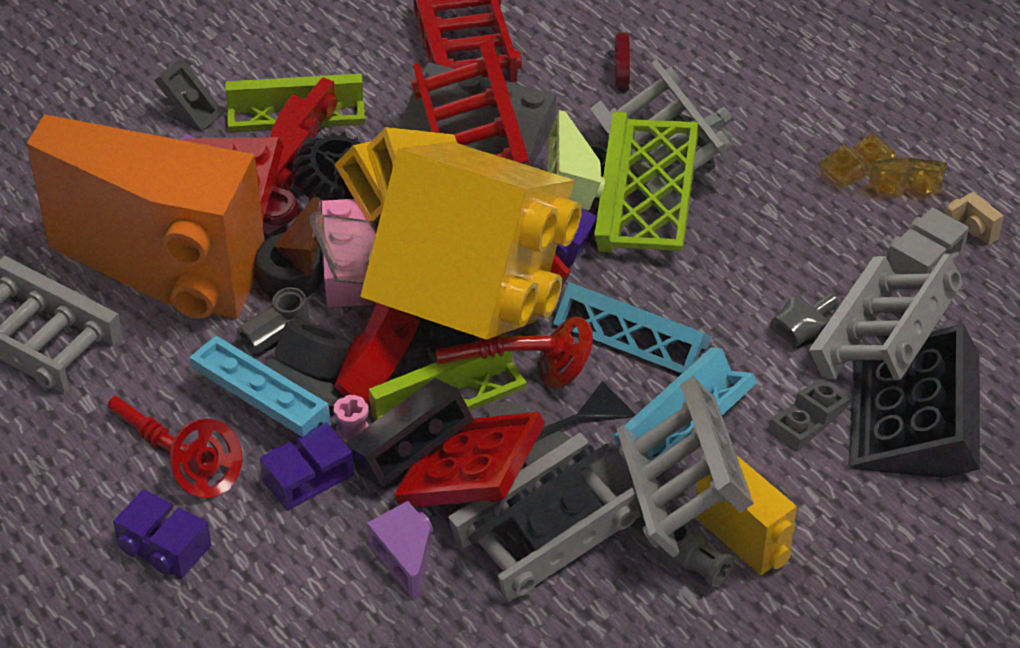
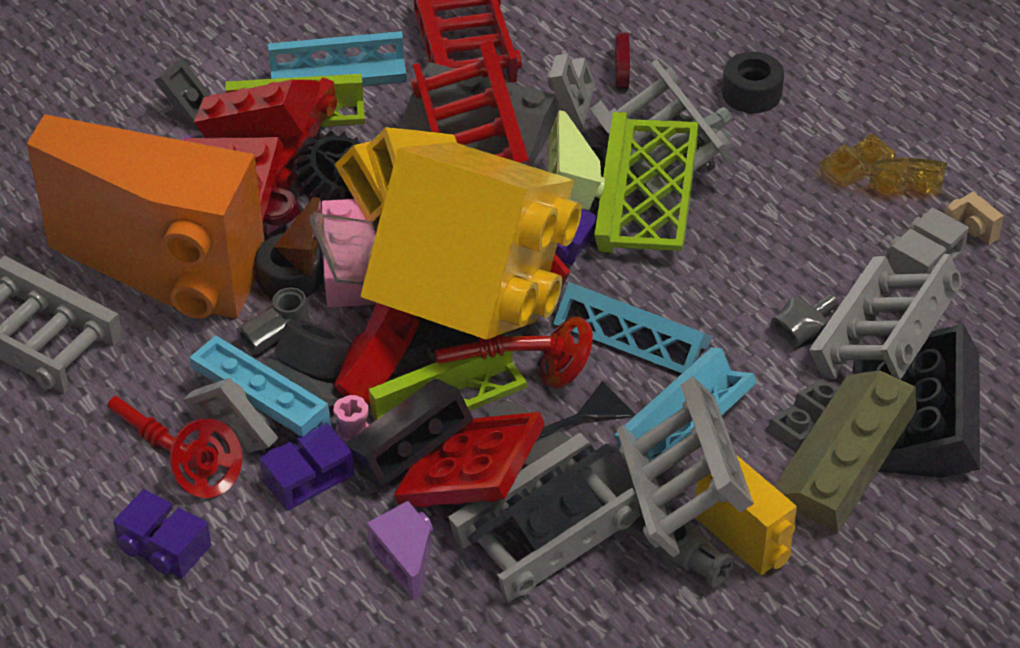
none -> light grey plate [183,378,278,453]
none -> red slope [194,79,321,139]
none -> medium azure fence [268,31,407,86]
none -> light grey plate [547,54,595,128]
none -> black tyre [722,51,785,113]
none -> olive slope [774,371,917,533]

